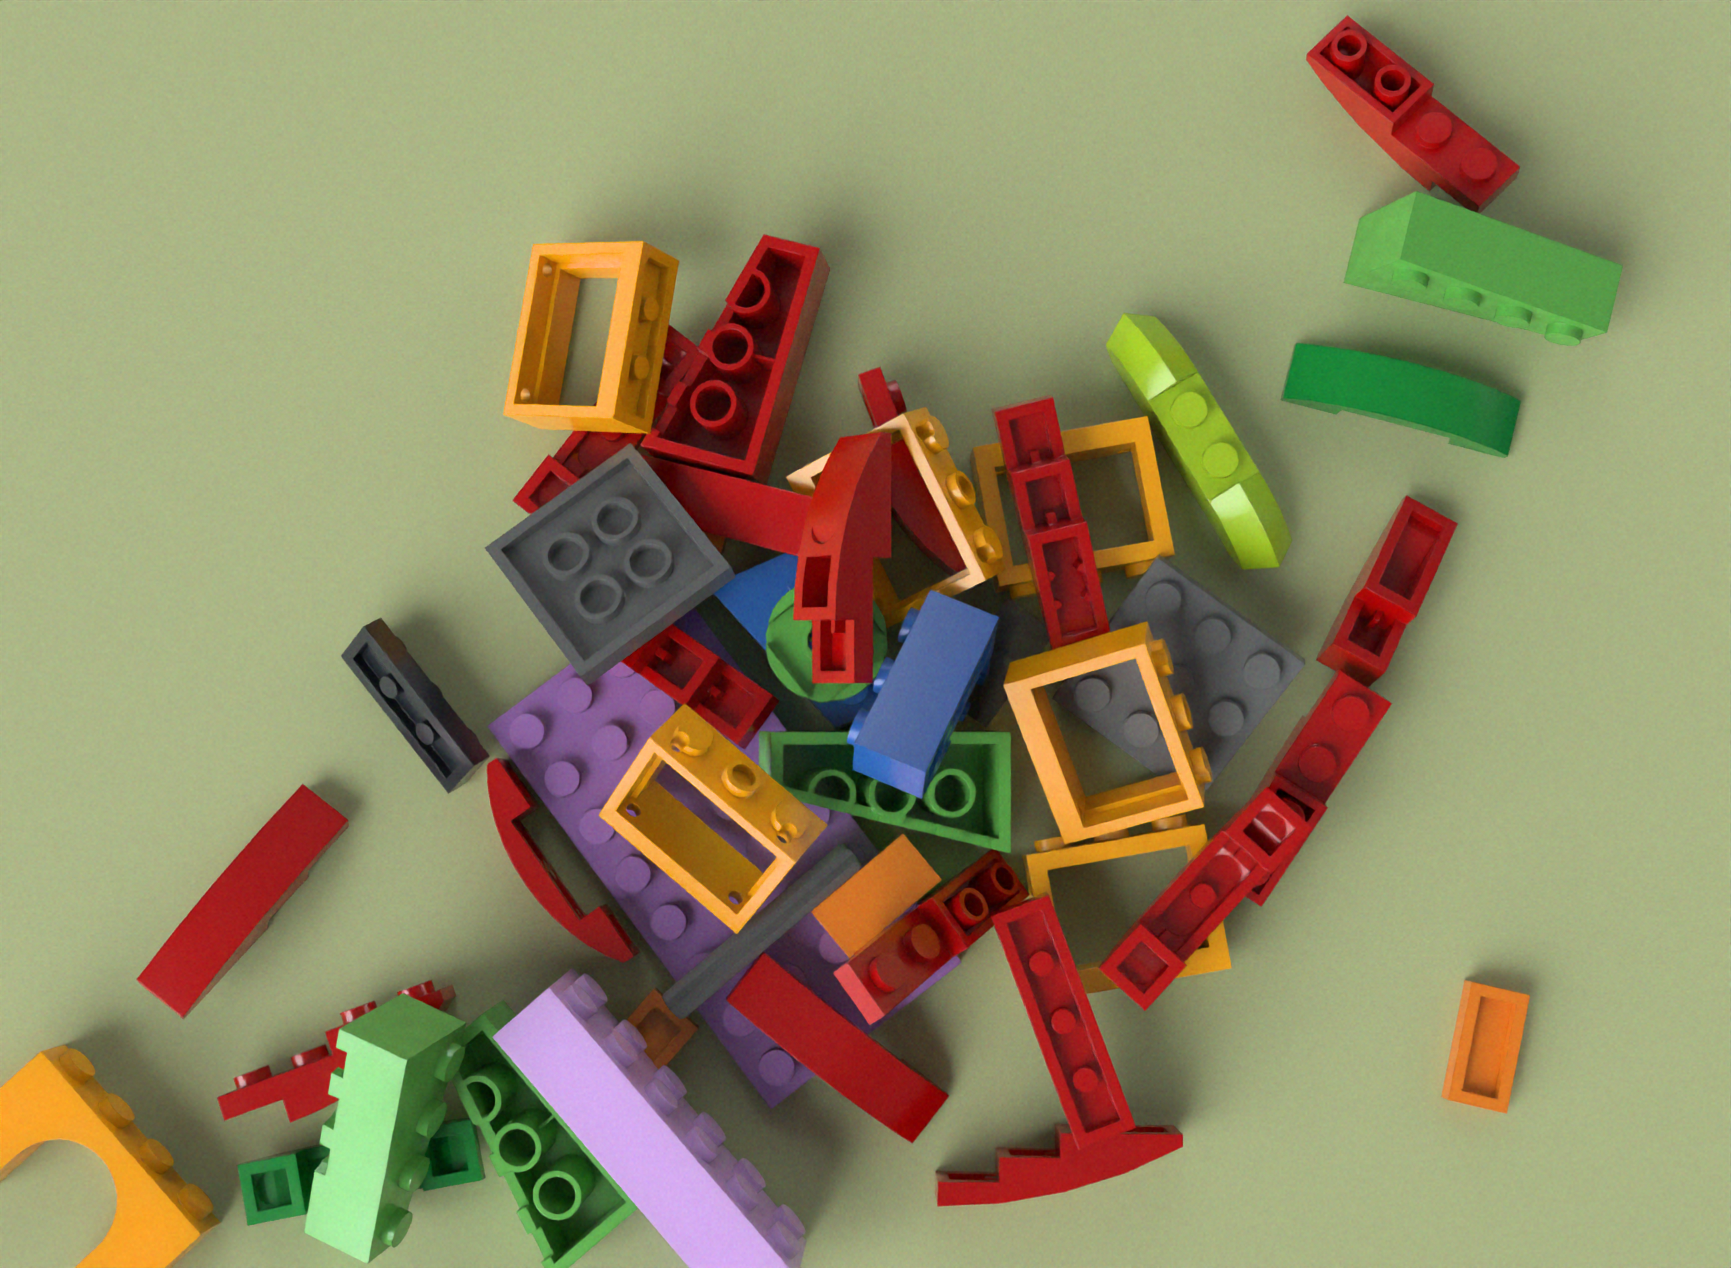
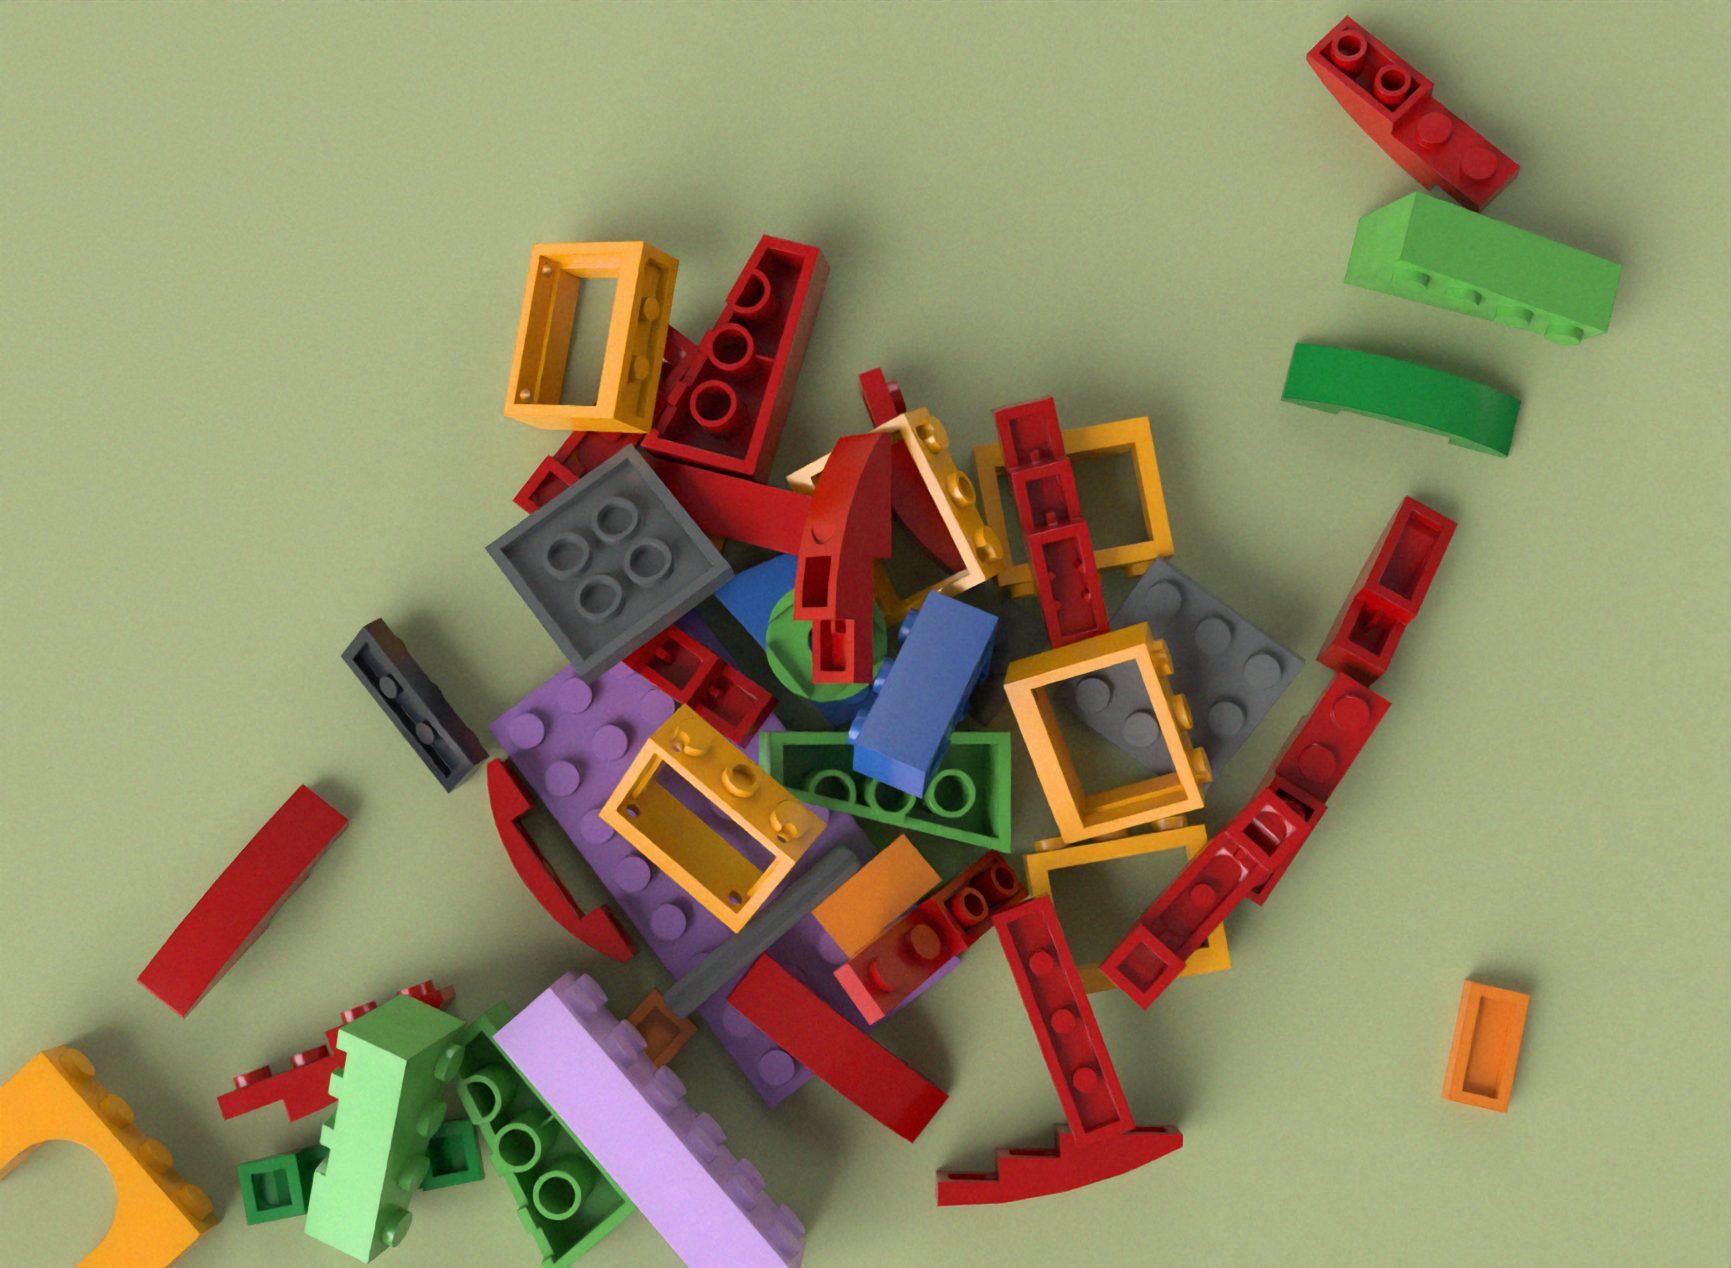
lime brick [1106,313,1292,570] -> none

